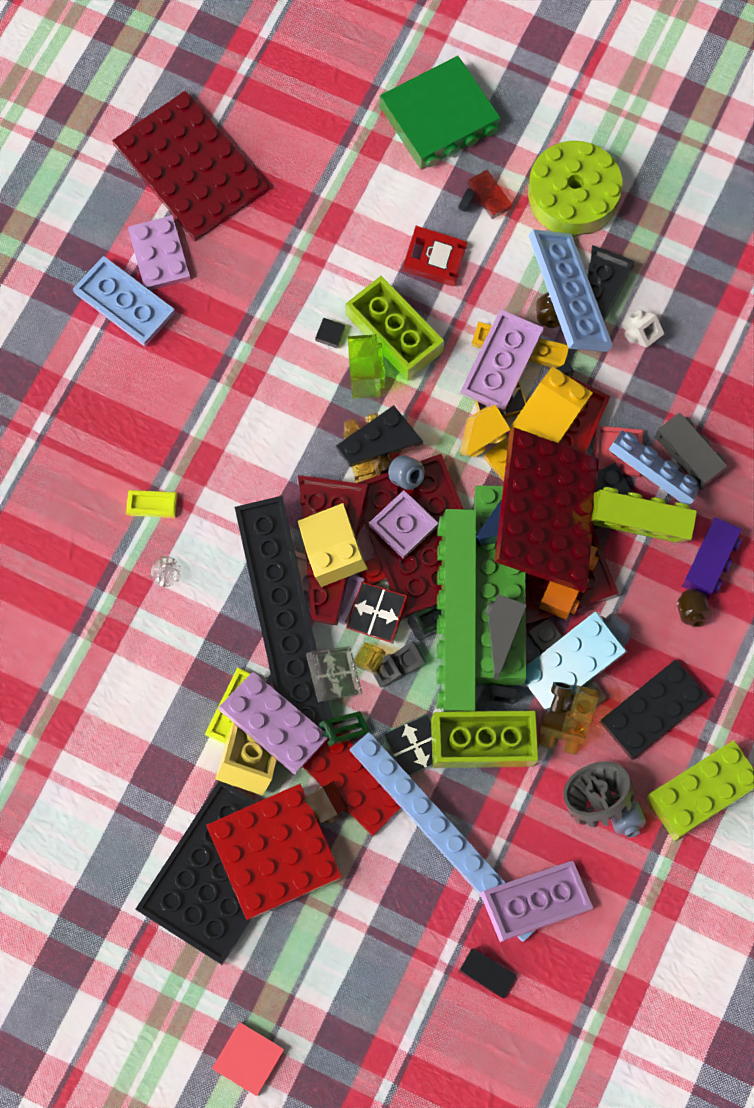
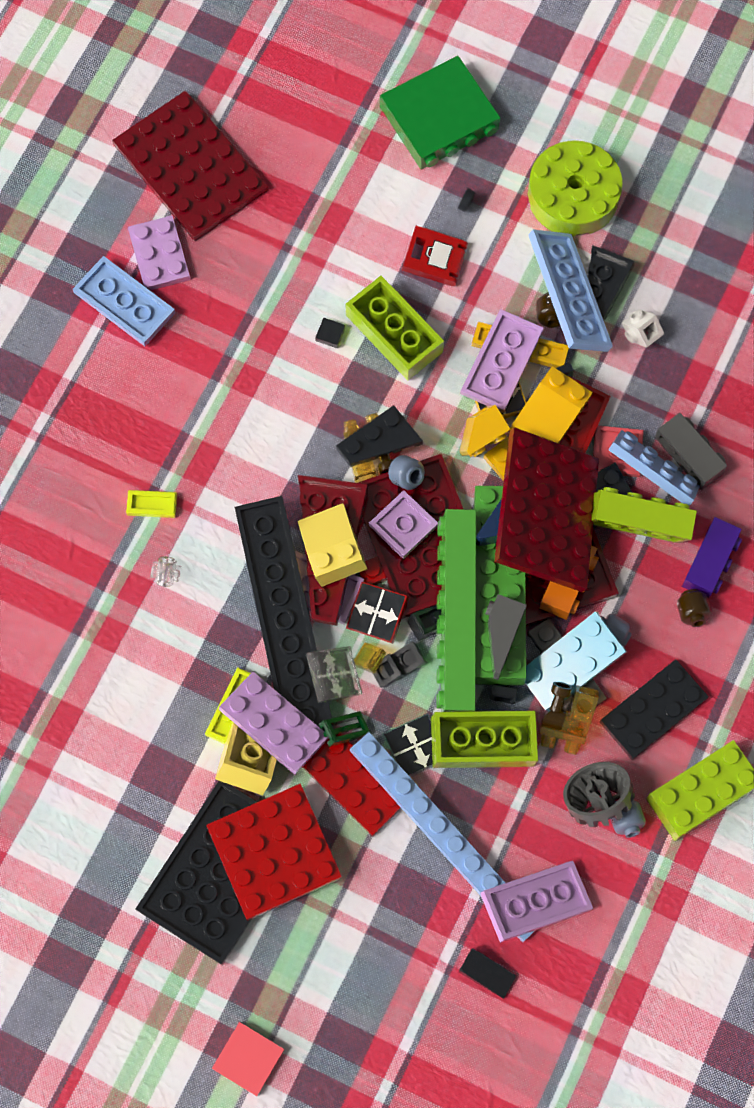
dark brown brick [303,782,348,825] -> none
clear neon green brick [348,334,385,399] -> none
clear red plate [468,169,512,219] -> none

